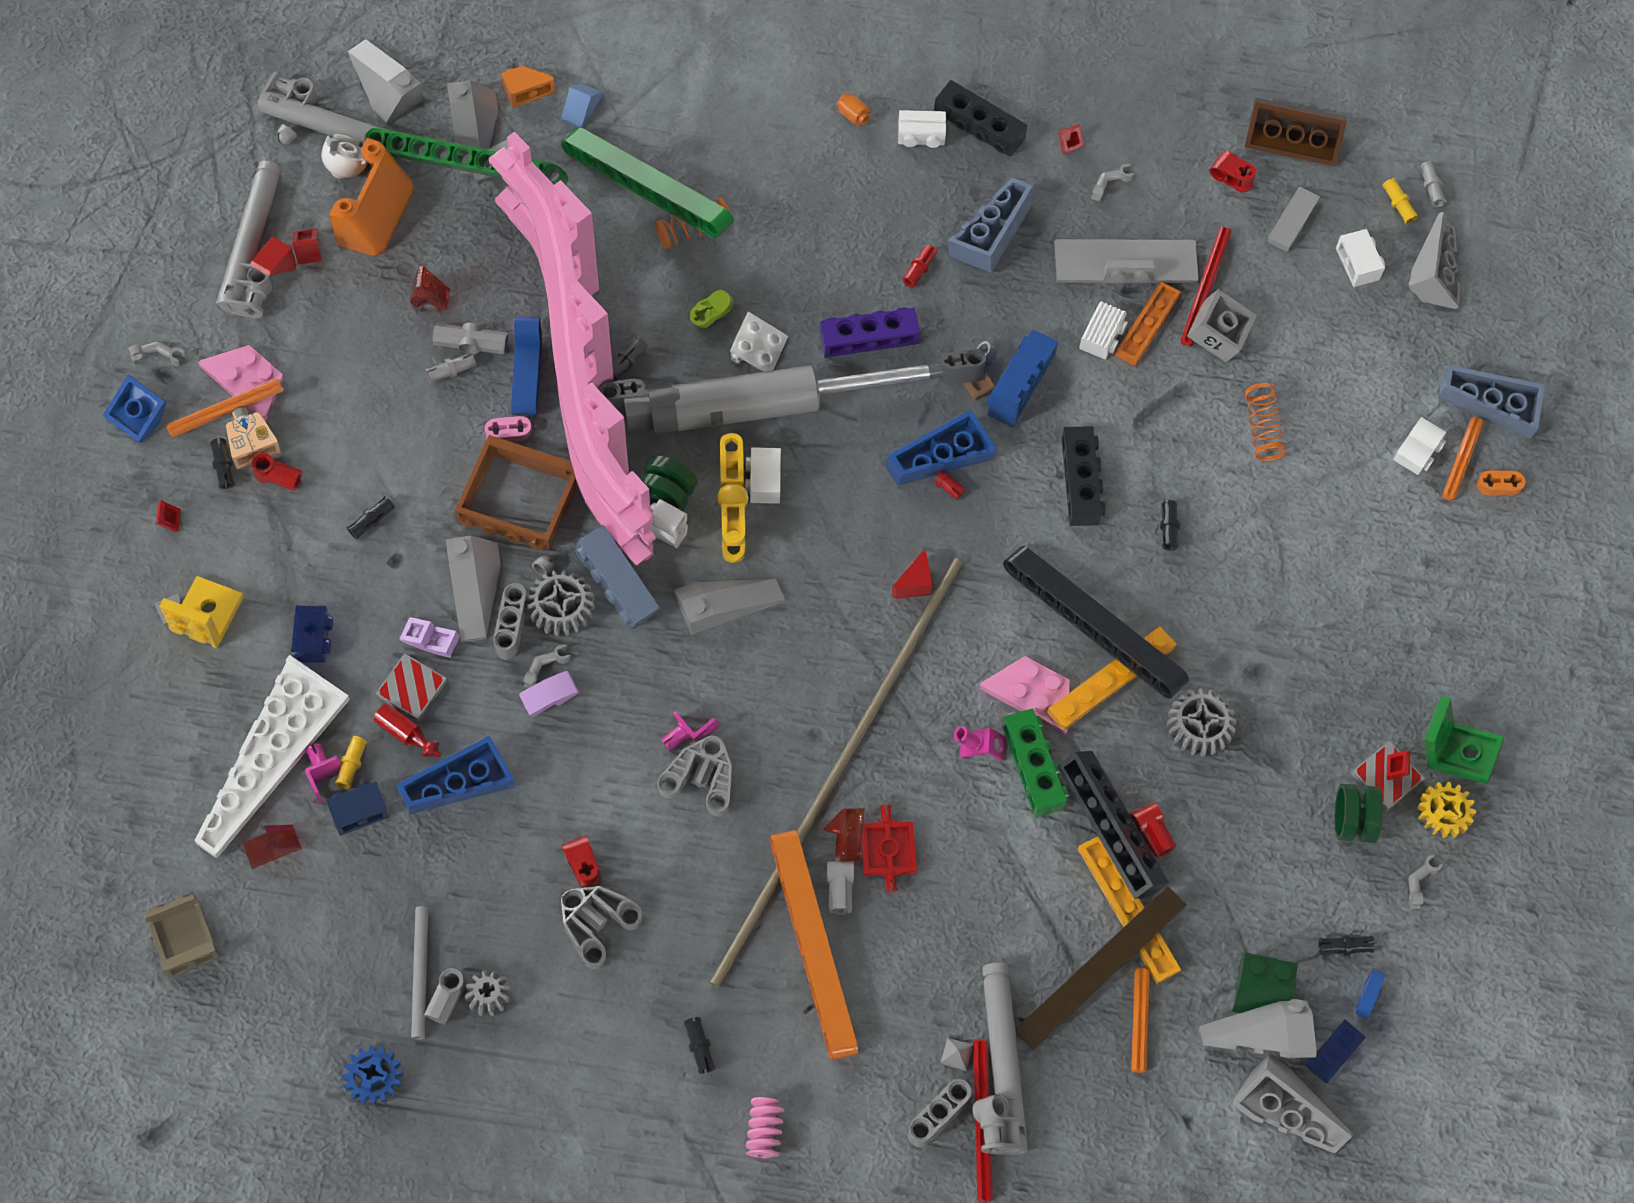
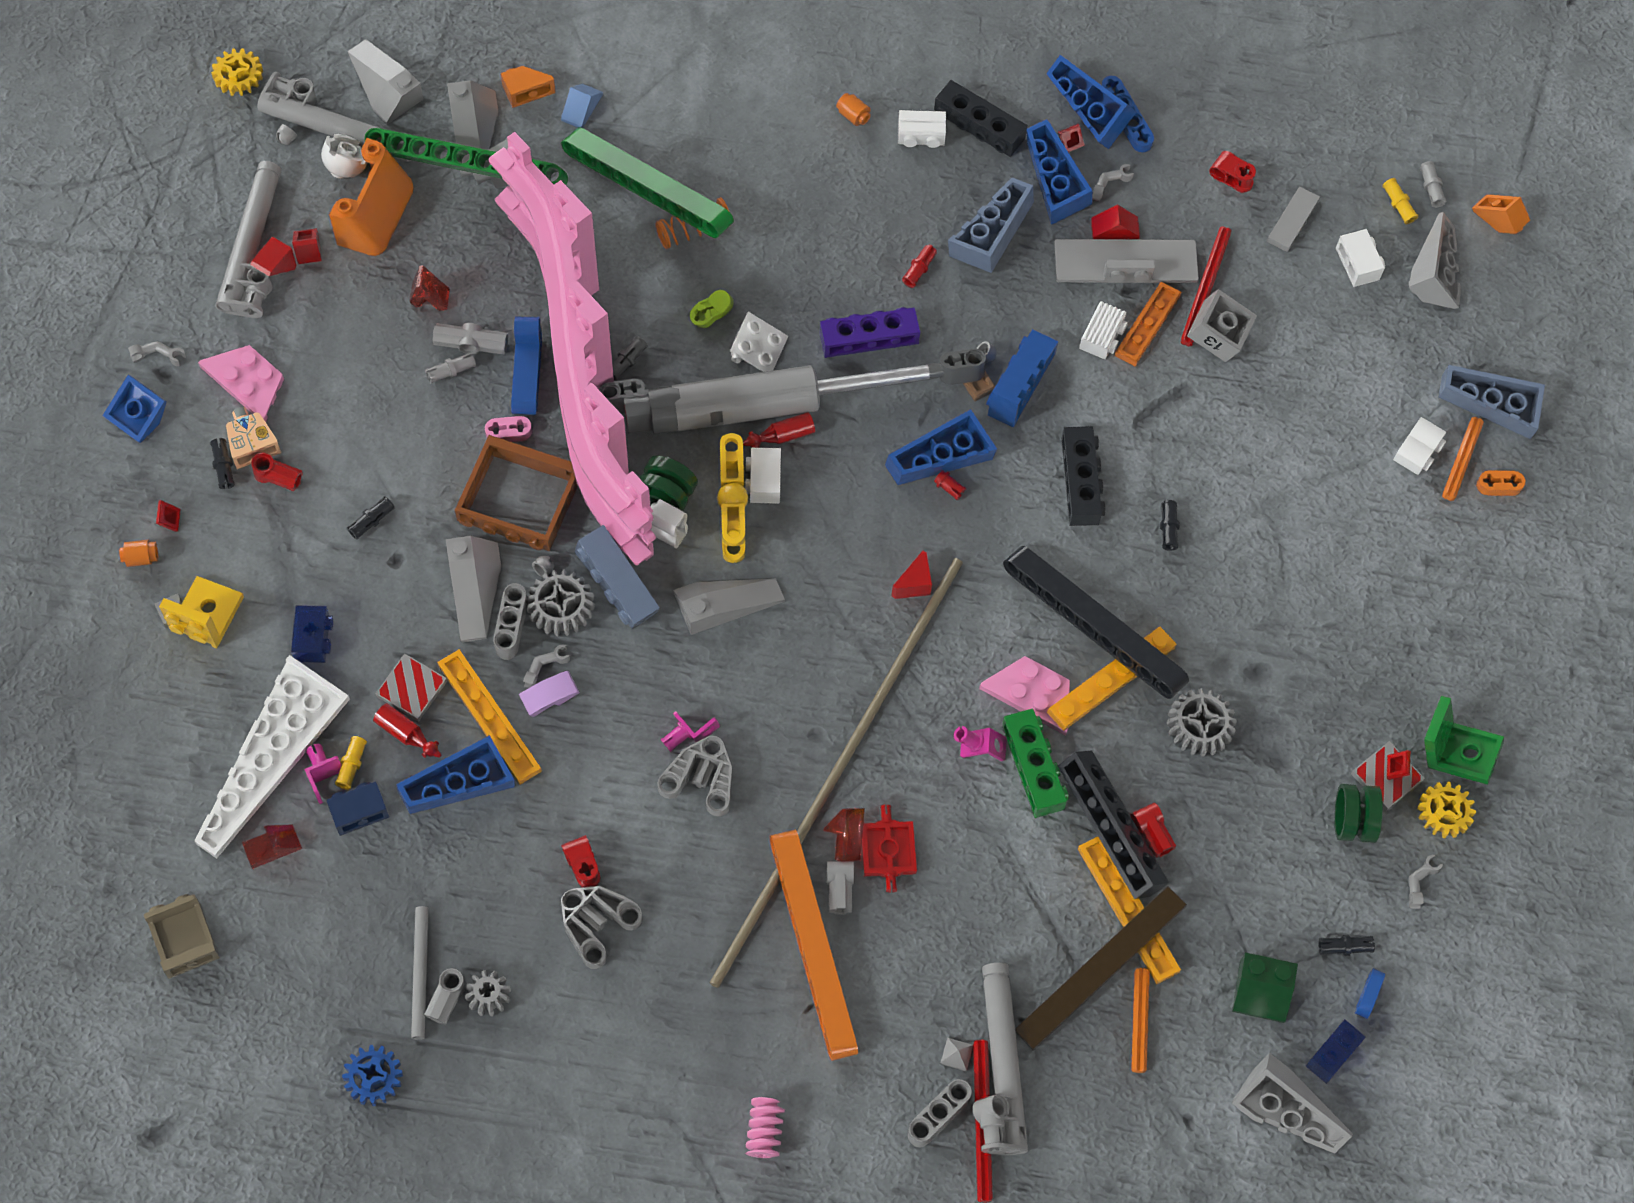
orange axle [167,378,284,437] -> none
lavender slope [400,617,460,658] -> none
black pin [684,1017,715,1074] -> none
light grey wedge [1199,999,1317,1058] -> none
reddish brown slope [1244,98,1347,166] -> none
orange piece [1245,383,1286,461] -> none
none -> orange brick [119,540,159,567]
none -> yellow gear [211,48,263,96]
none -> light orange plate [437,649,542,785]
none -> red wheel [743,412,815,448]
none -> blue wedge [1027,119,1093,225]
none -> blue wedge [1046,55,1137,149]
none -> red slope [1091,204,1140,240]
none -> blue beam [1102,76,1154,153]
none -> orange slope [1472,195,1530,234]

